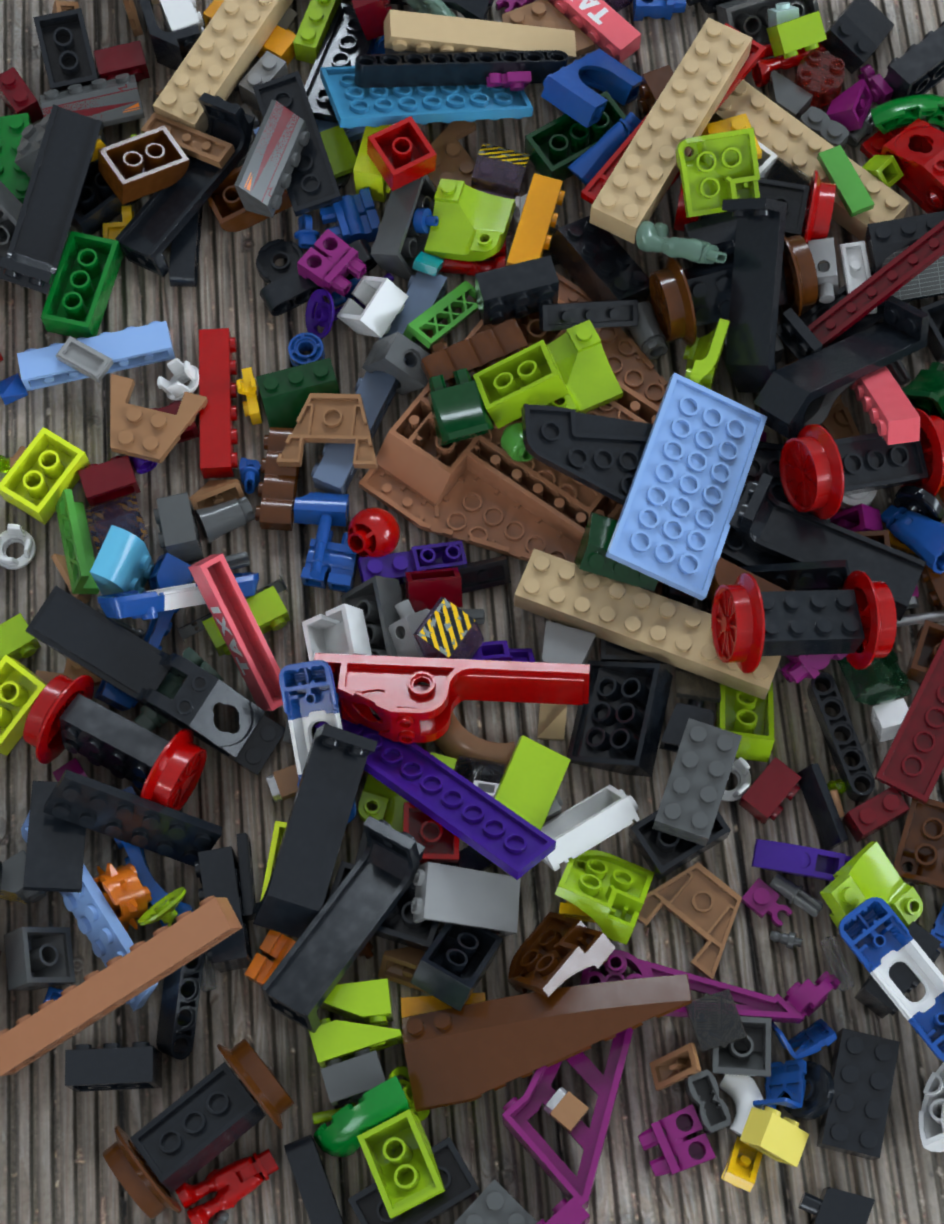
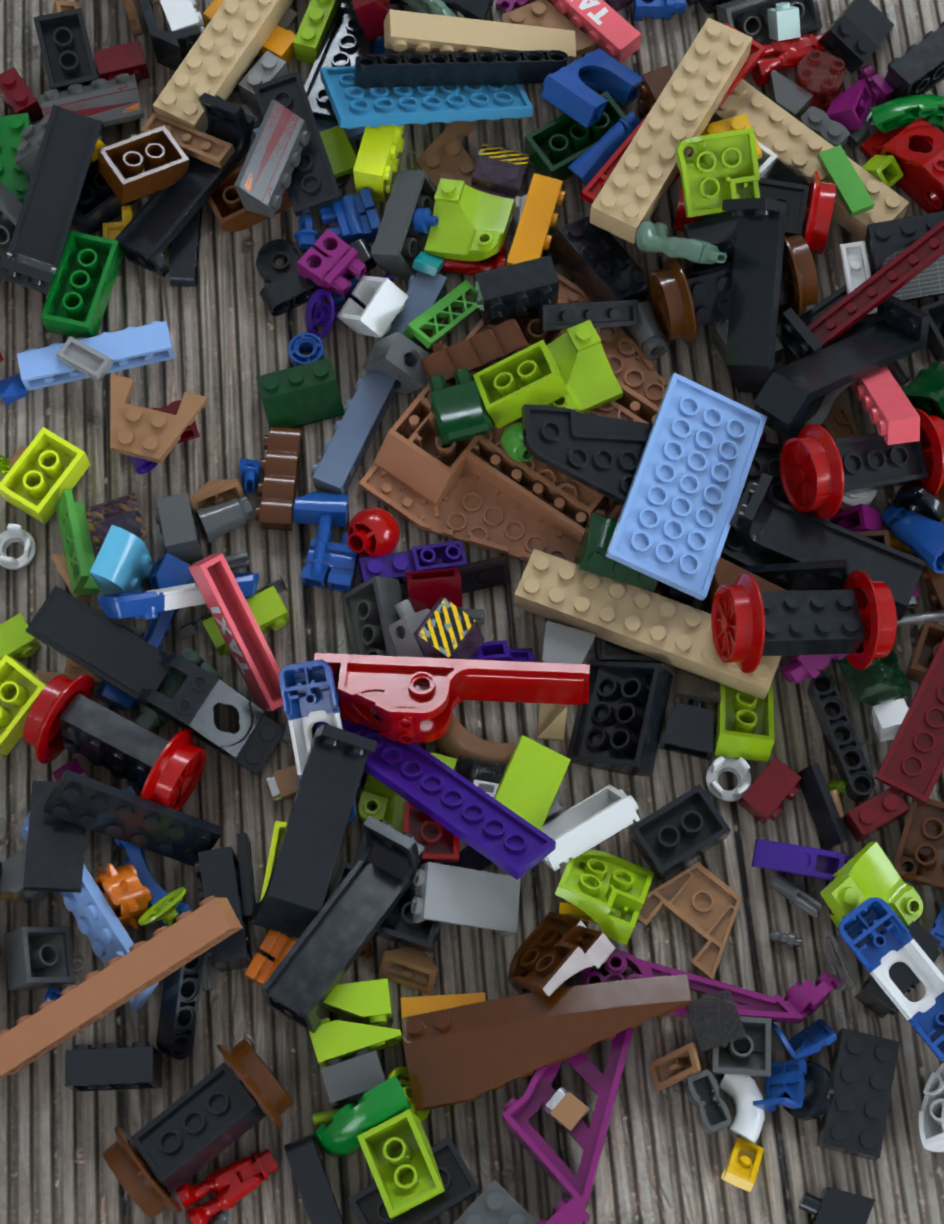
dark red brick [78,455,141,508] -> none
white piece [157,358,199,402] -> none
red brick [199,328,239,479] -> none
yellow plate [236,367,262,425] -> none
medium nougat wing [276,393,378,469] -> none
white piece [302,603,372,661] -> none
red brick [367,116,437,191] -> none
black brick [410,923,503,1011] -> none
magenta plate [486,71,532,91] -> none
magenta hips [638,1104,716,1177] -> none
dark grey brick [652,718,742,847] -> none
lime slope [683,318,730,390] -> none
light yellow brick [740,1106,809,1167] -> none
magenta plate [741,878,793,928] -> none
lime brick [766,11,827,59] -> none
light grey torso [808,237,839,304] -> none

